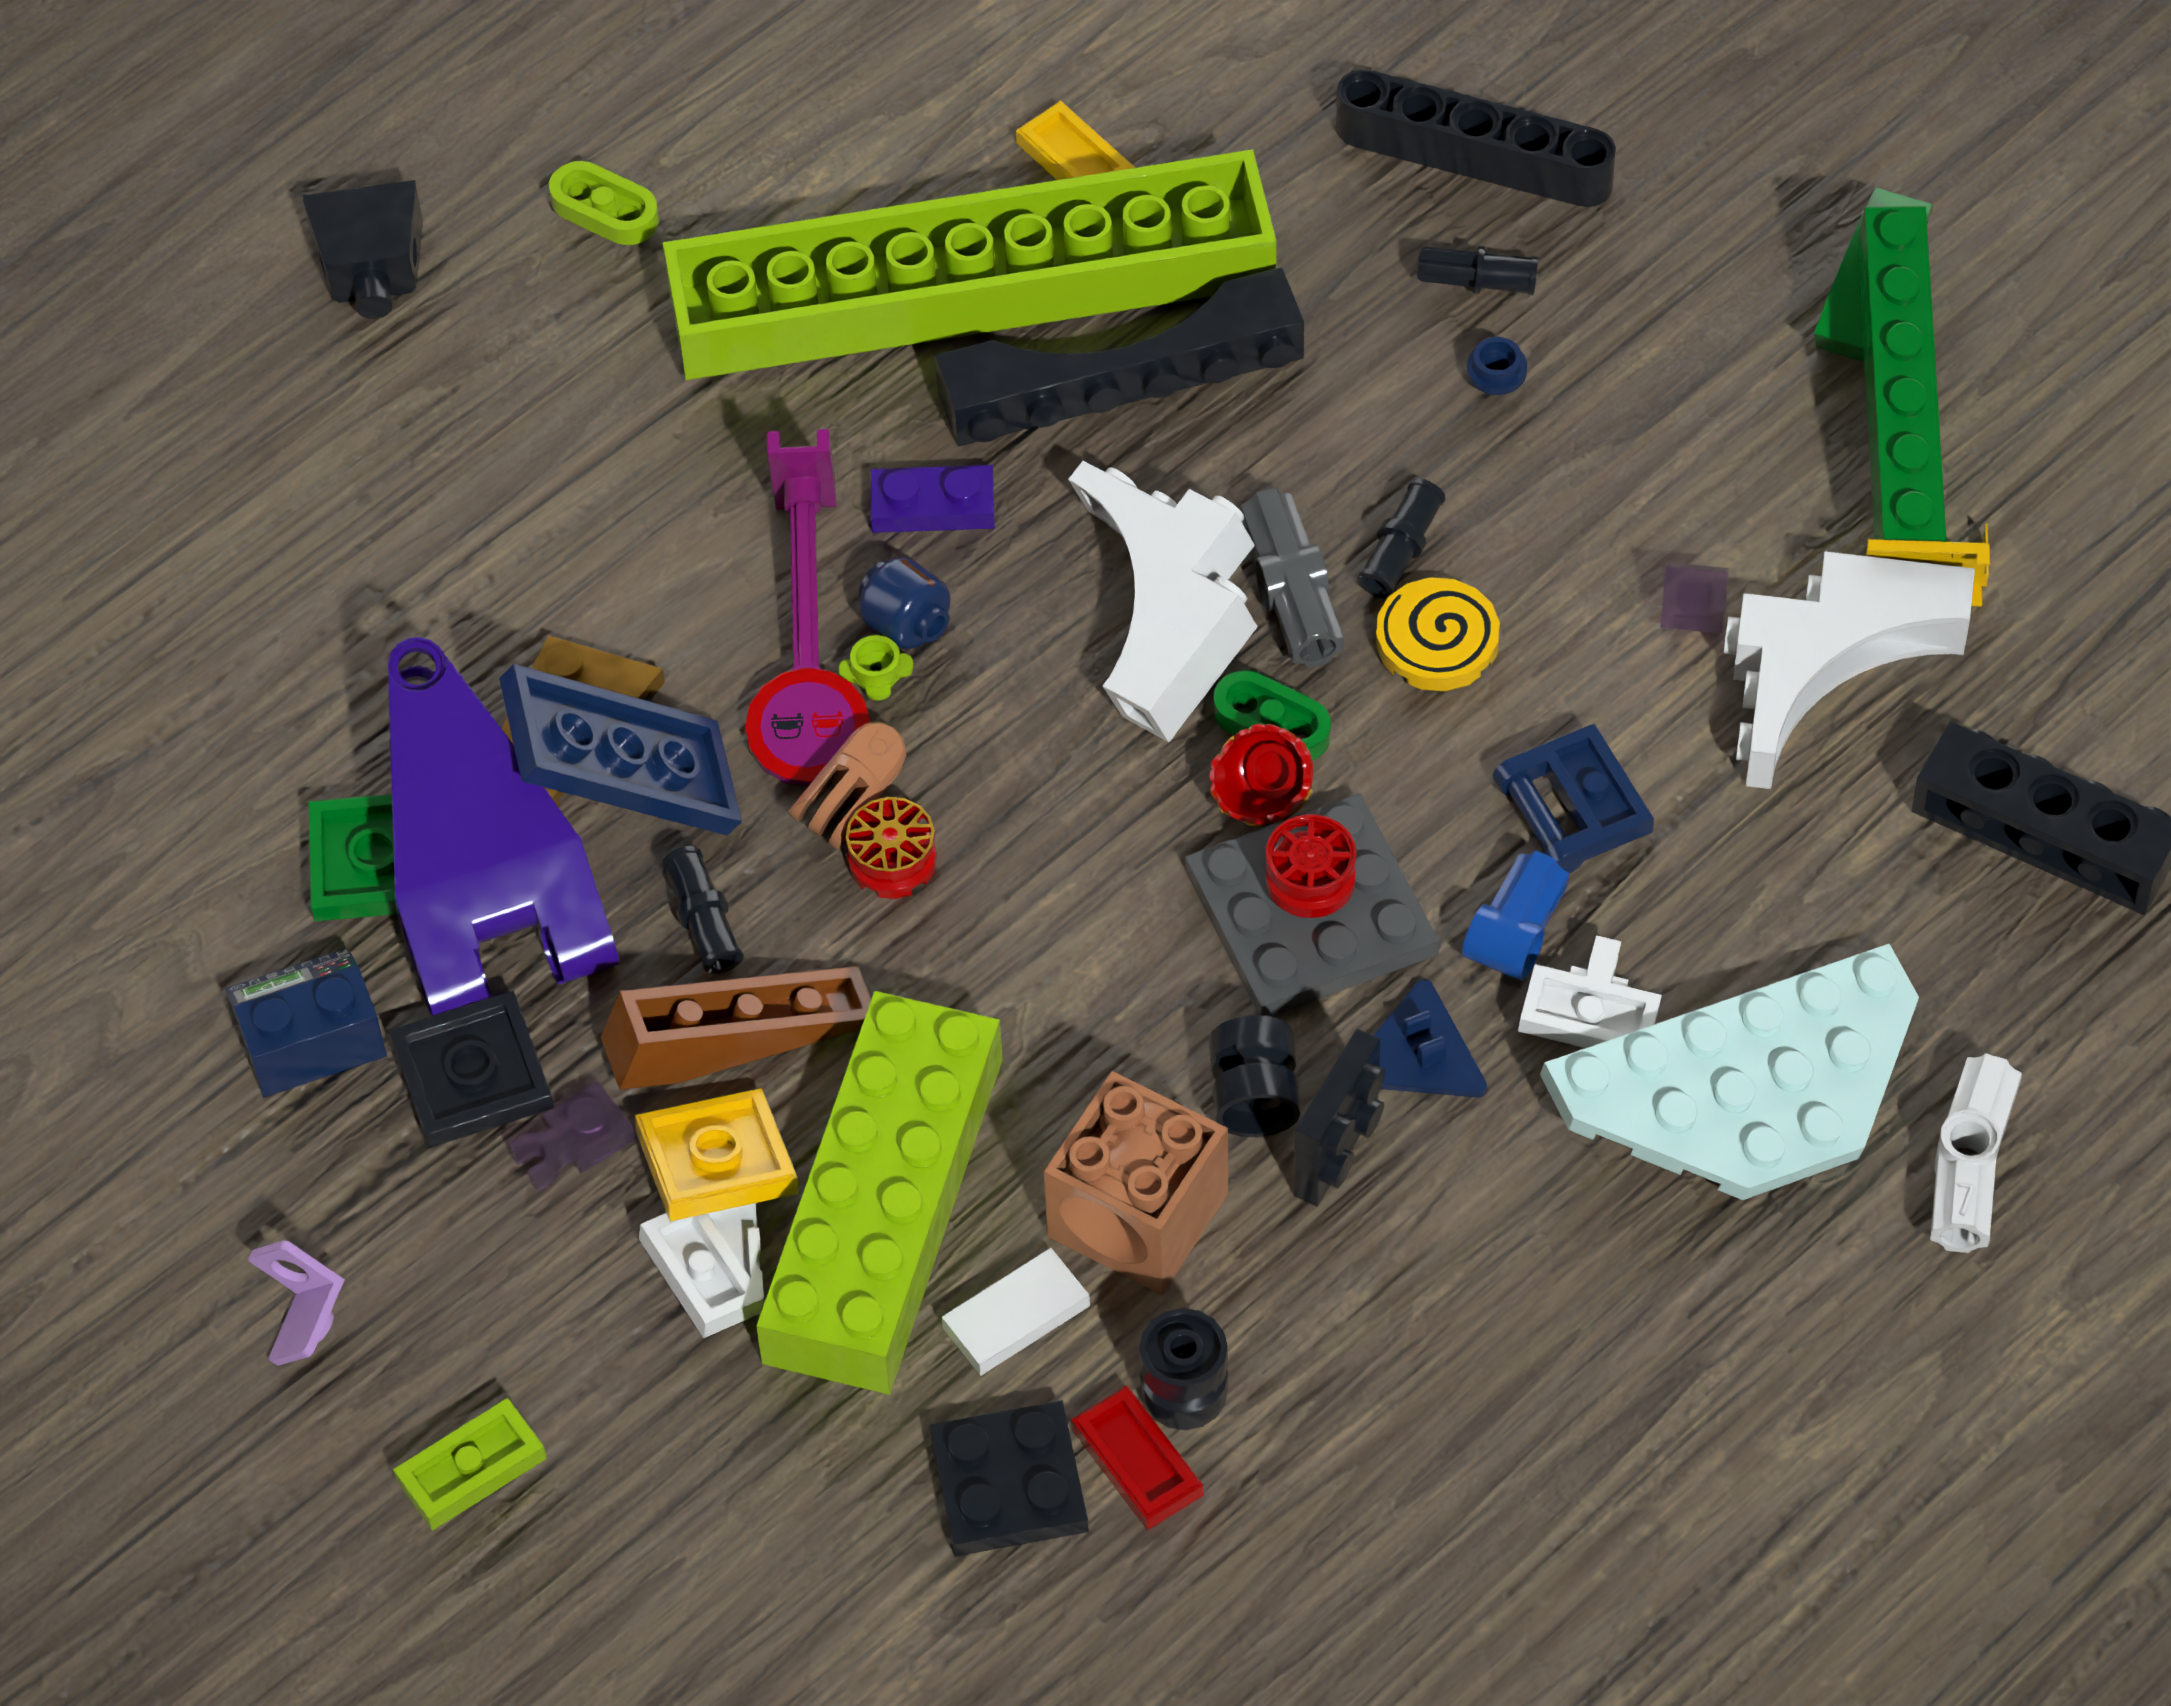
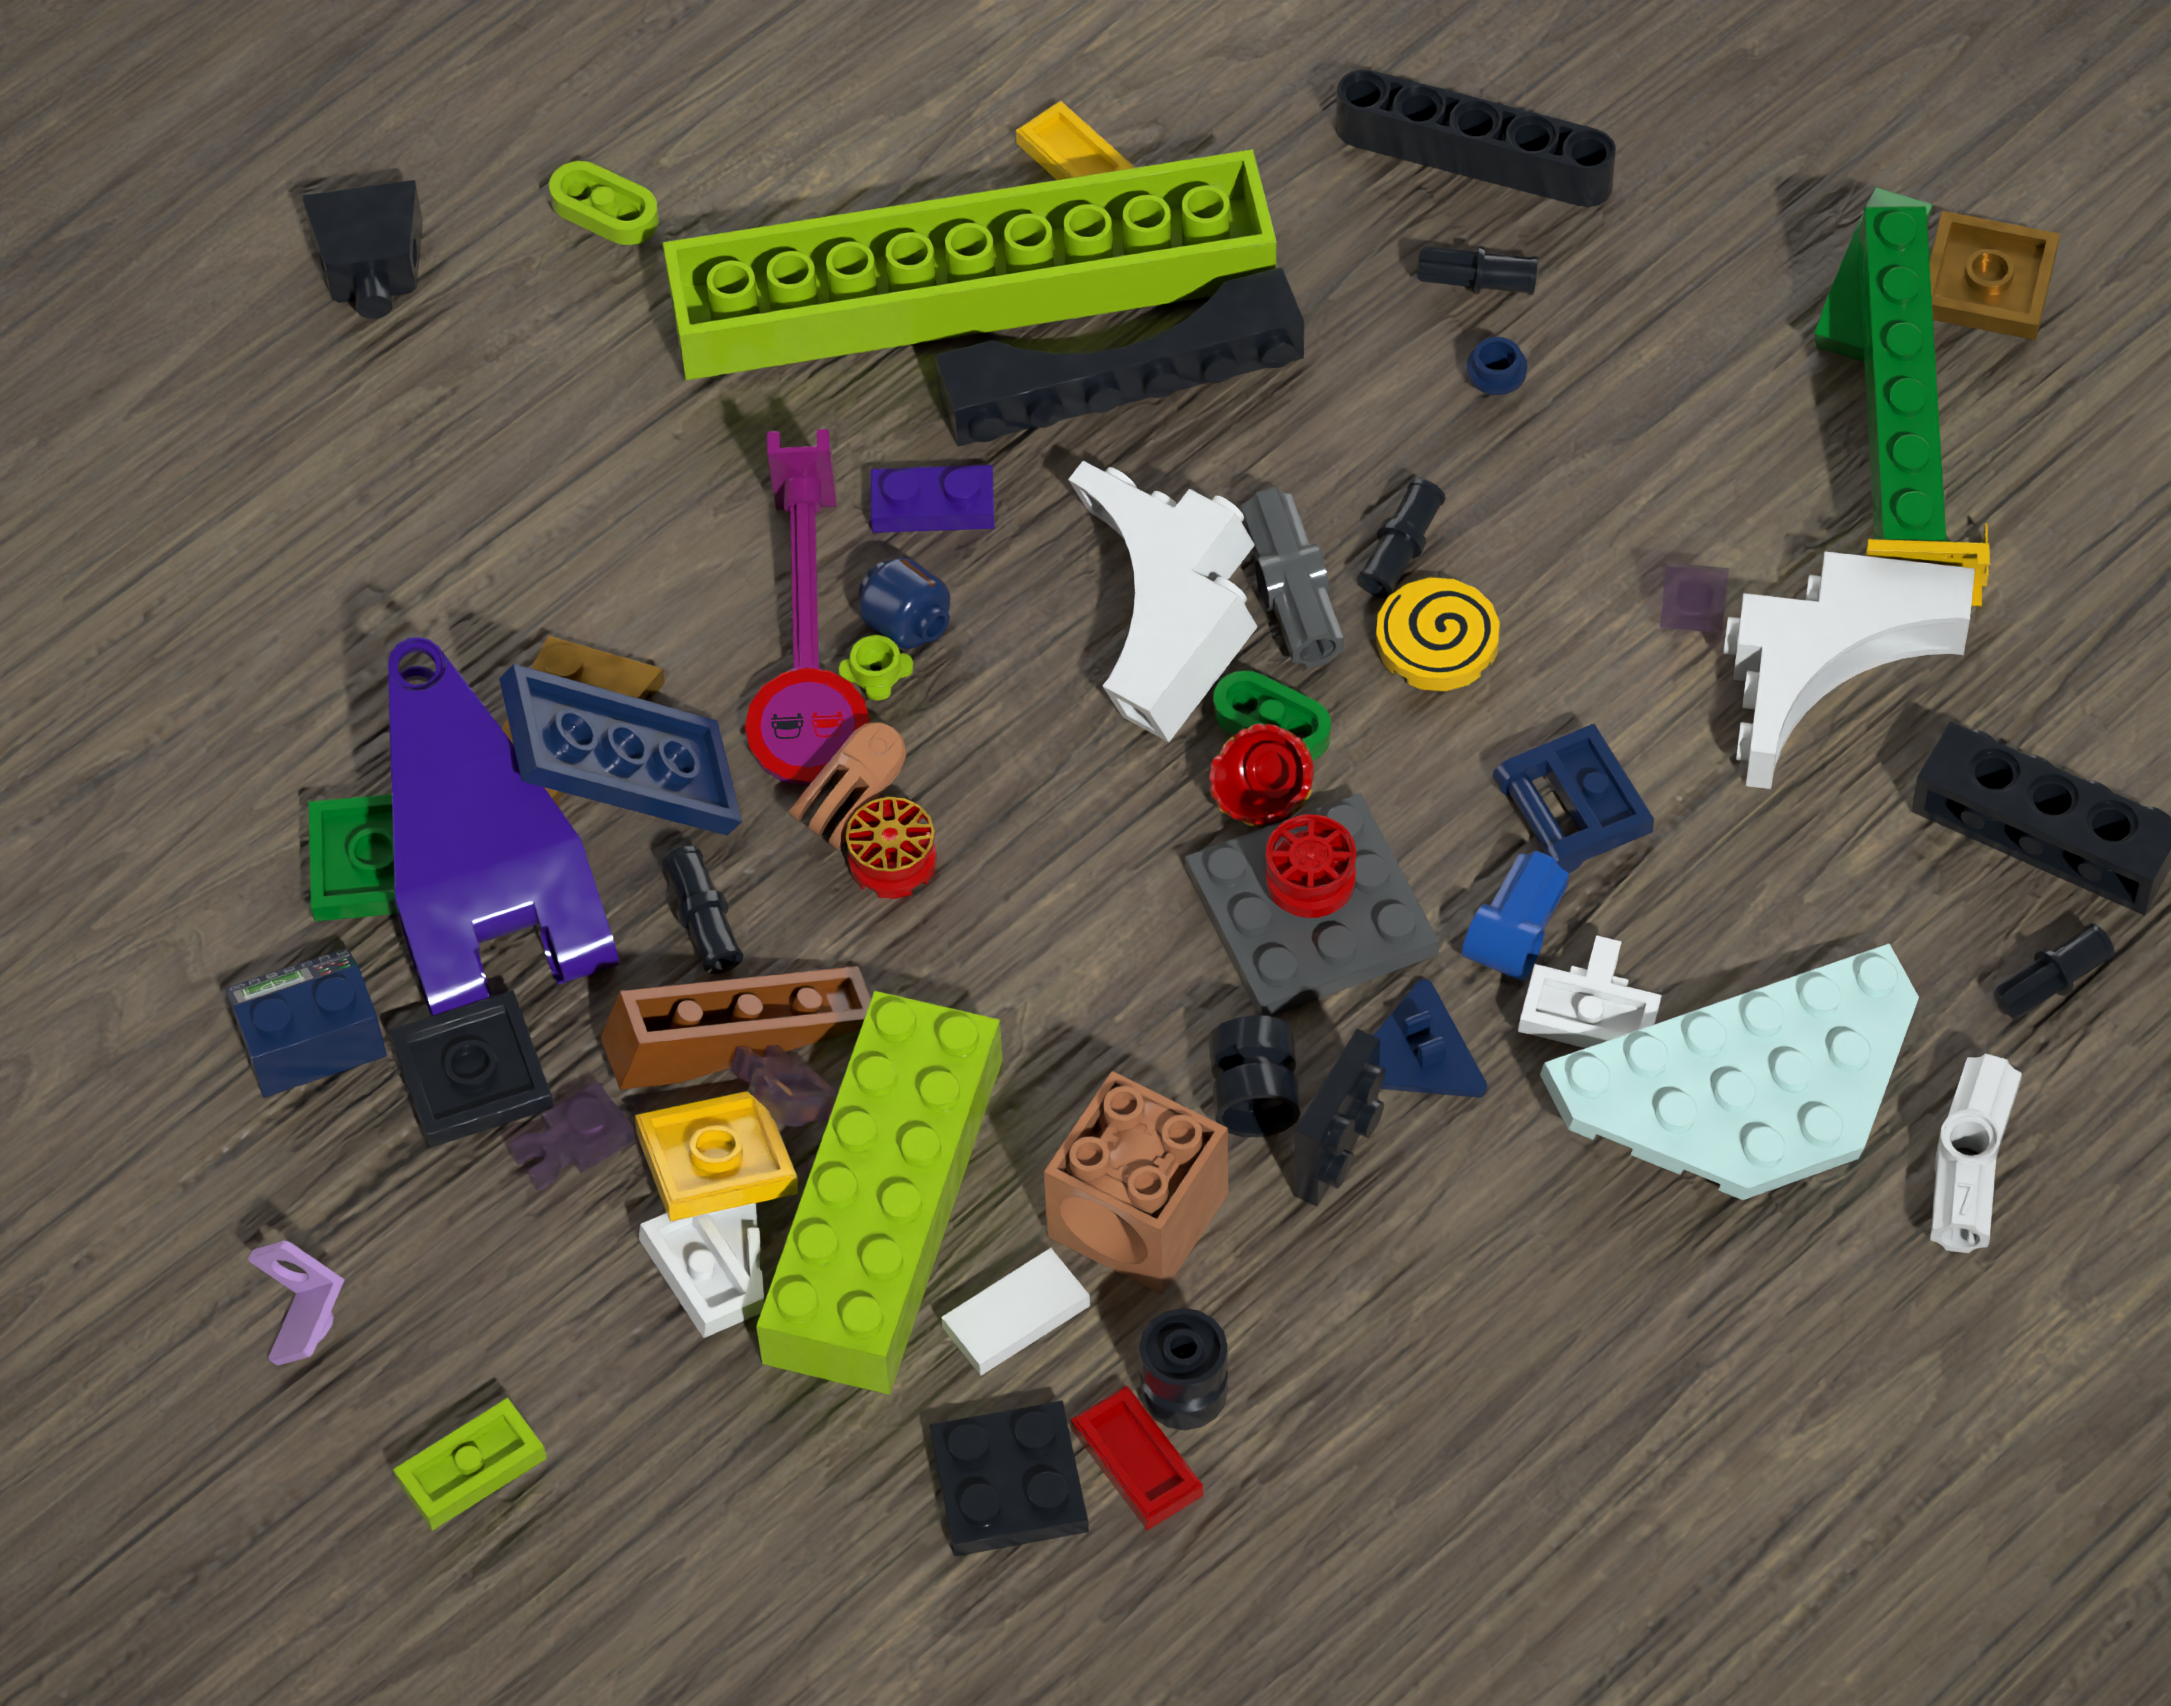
none -> plate [731,1045,838,1127]
none -> pearl gold plate [1929,211,2060,340]
none -> black axle [1993,923,2115,1019]

